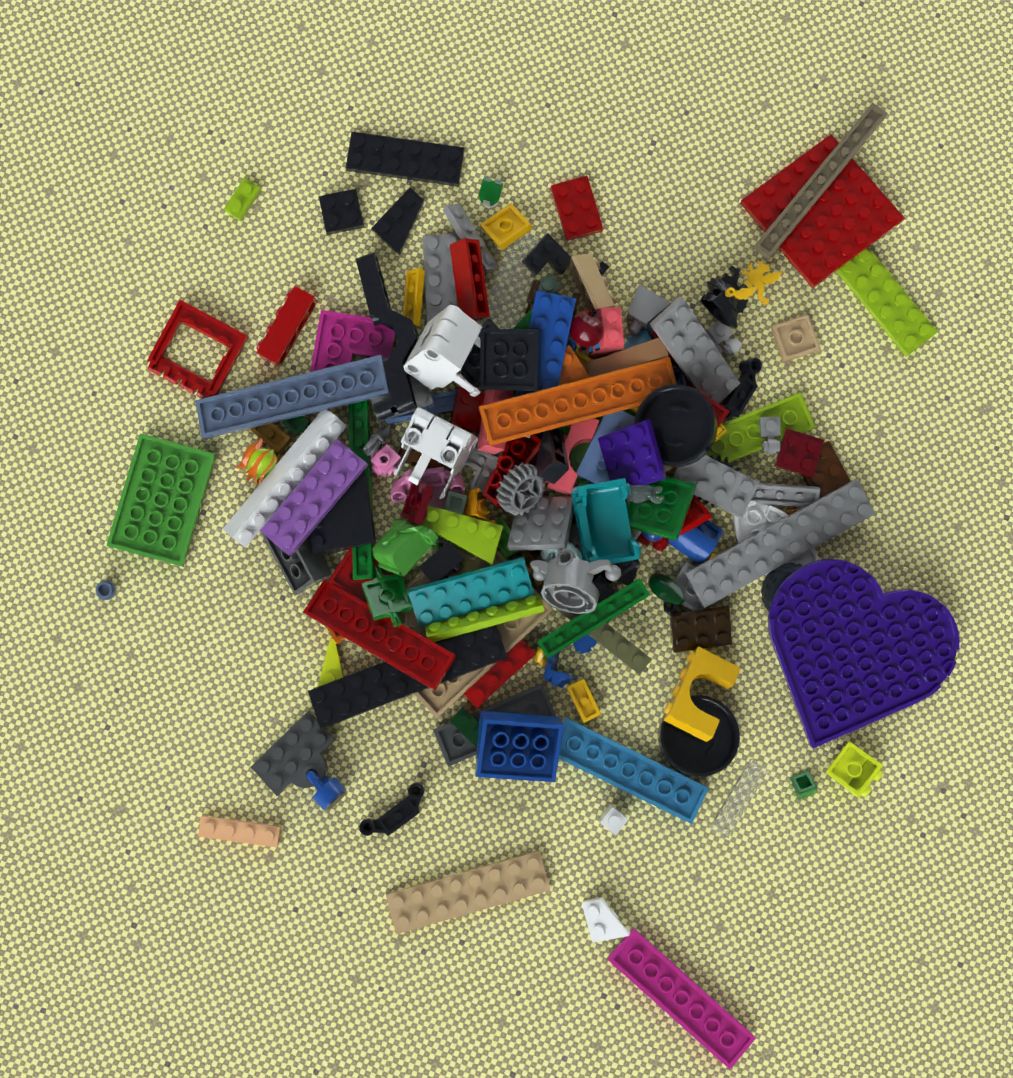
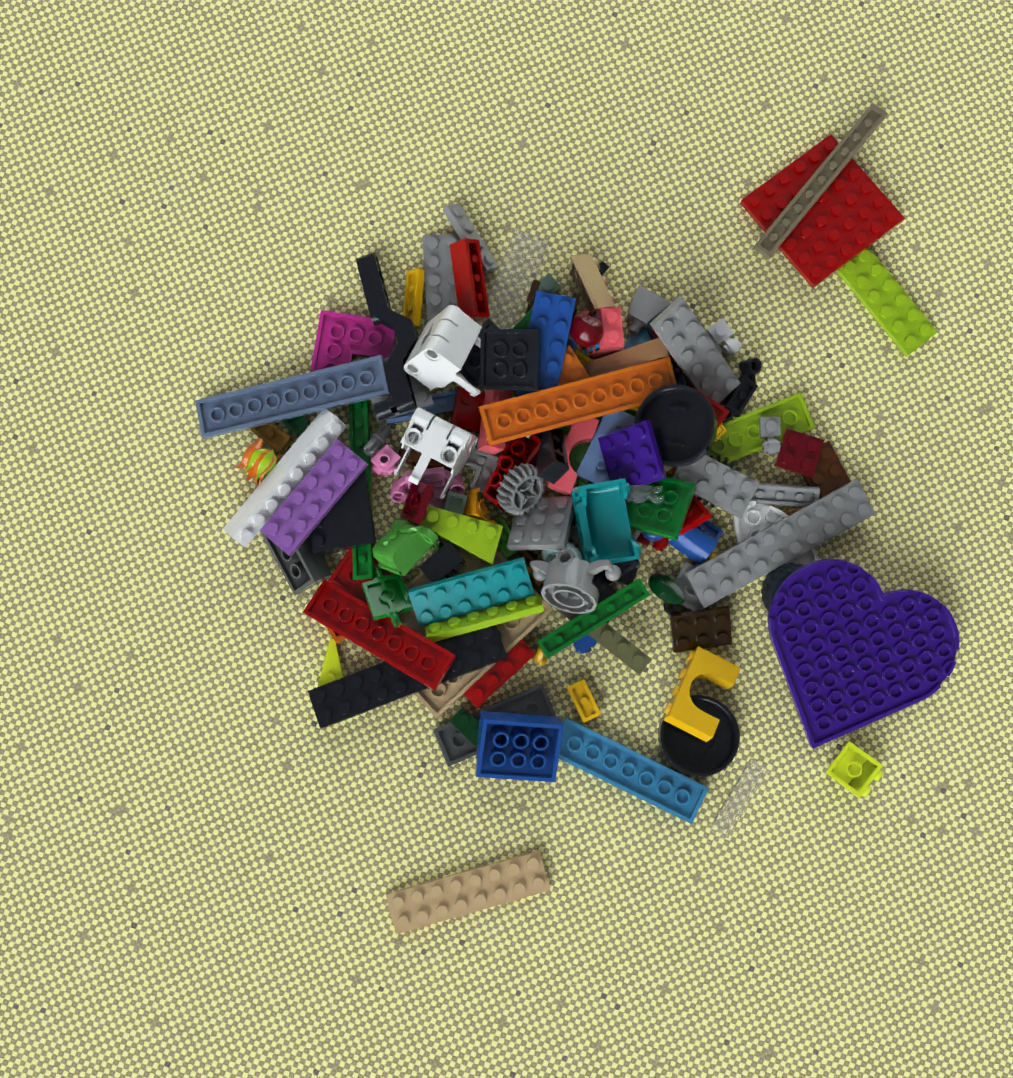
sand blue plate [96,581,116,600] -> none
bright green plate [106,433,217,567] -> none
red hinge [147,300,249,399] -> none
light nougat plate [198,815,281,848] -> none
lime plate [224,178,261,221] -> none
dark grey plate [251,711,346,811] -> none
red brick [256,286,318,368] -> none
black plate [319,189,365,235] -> none
black plate [346,131,464,187] -> none
black plate [359,782,425,836] -> none
black wing [371,188,424,256] -> none
green piece [478,176,503,208] -> none
yellow plate [480,203,533,251] -> none
black plate [522,233,571,275] -> none
blue hair [544,651,574,688] -> none
red plate [550,175,603,242] -> none
white wing [582,897,630,943] -> none
white brick [598,804,628,835] -> none
dark pink plate [607,927,756,1069] -> none
black helmet [700,261,782,328] -> none
tan tile [770,314,821,363] -> none
green slope [790,770,817,800] -> none

